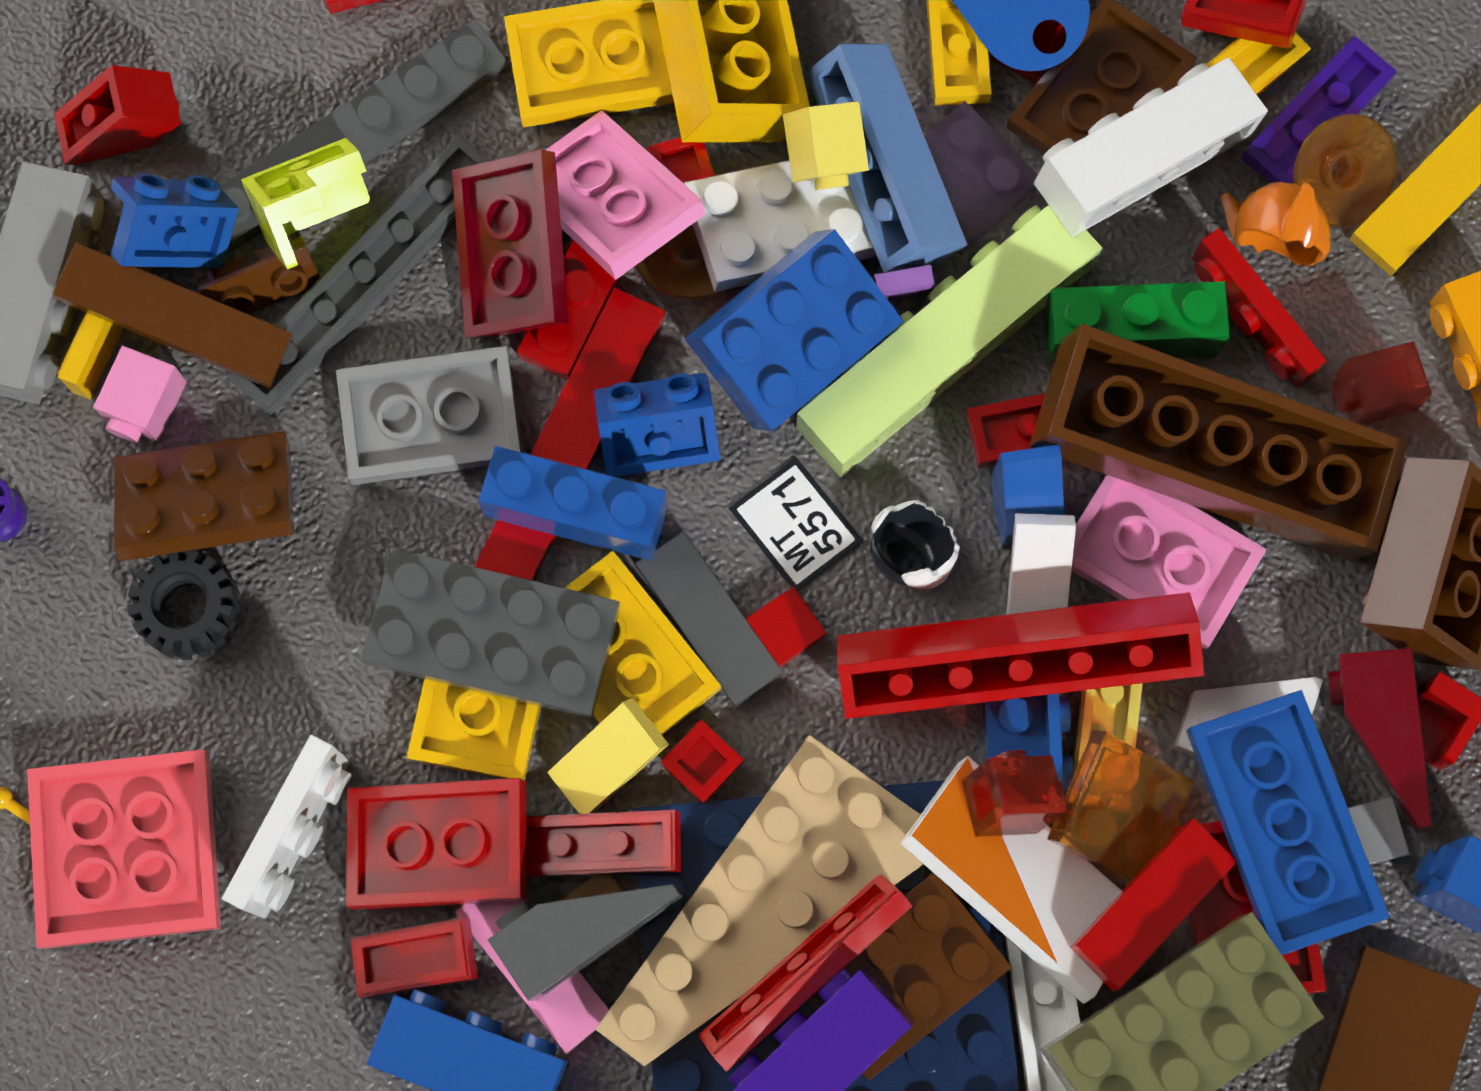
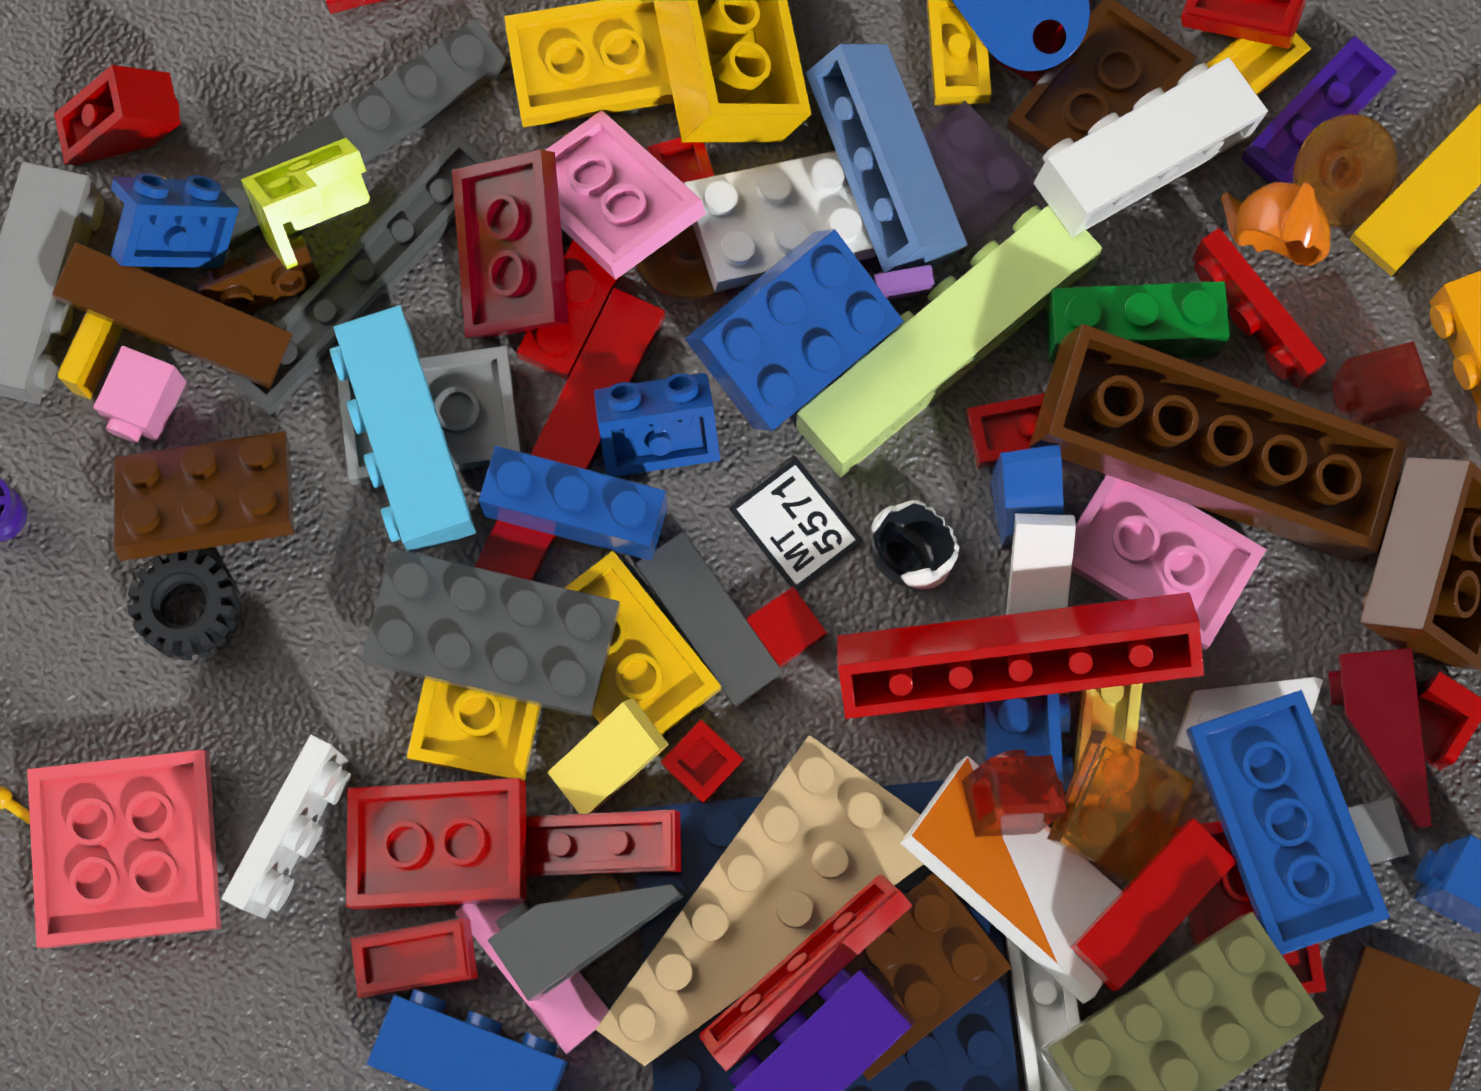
light yellow brick [783,101,869,191] -> none
none -> medium azure brick [329,305,477,553]

